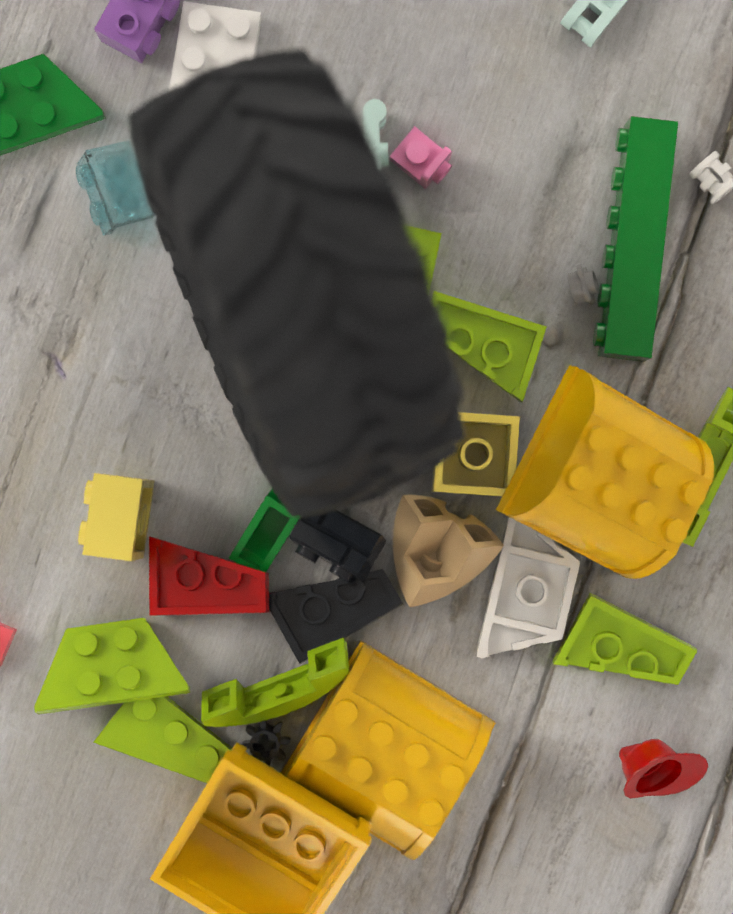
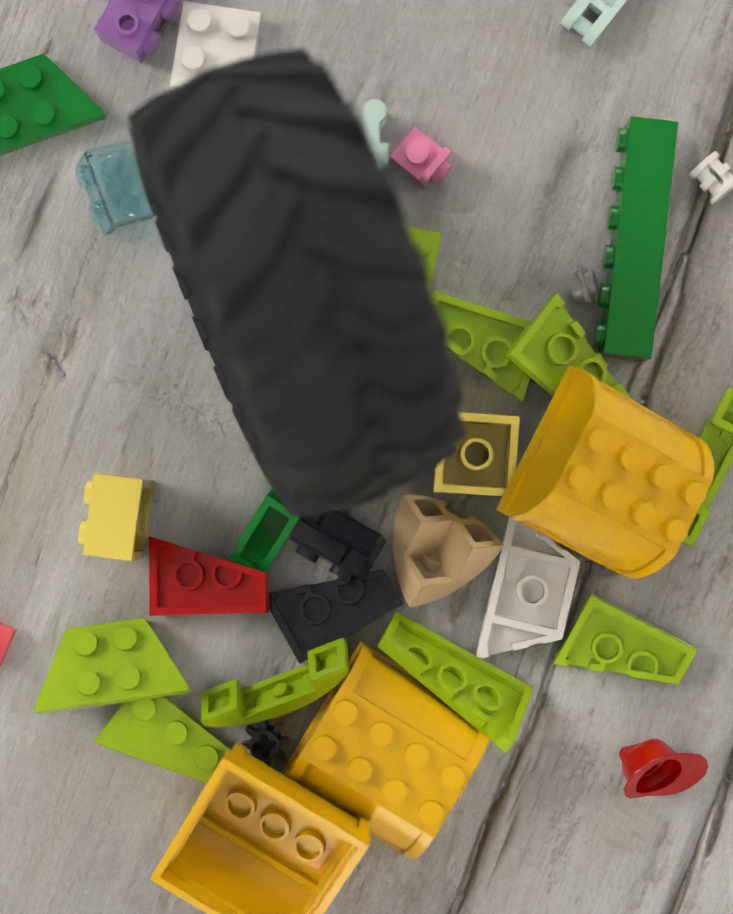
none -> lime wing [377,611,534,754]
none -> lime wing [505,292,632,399]

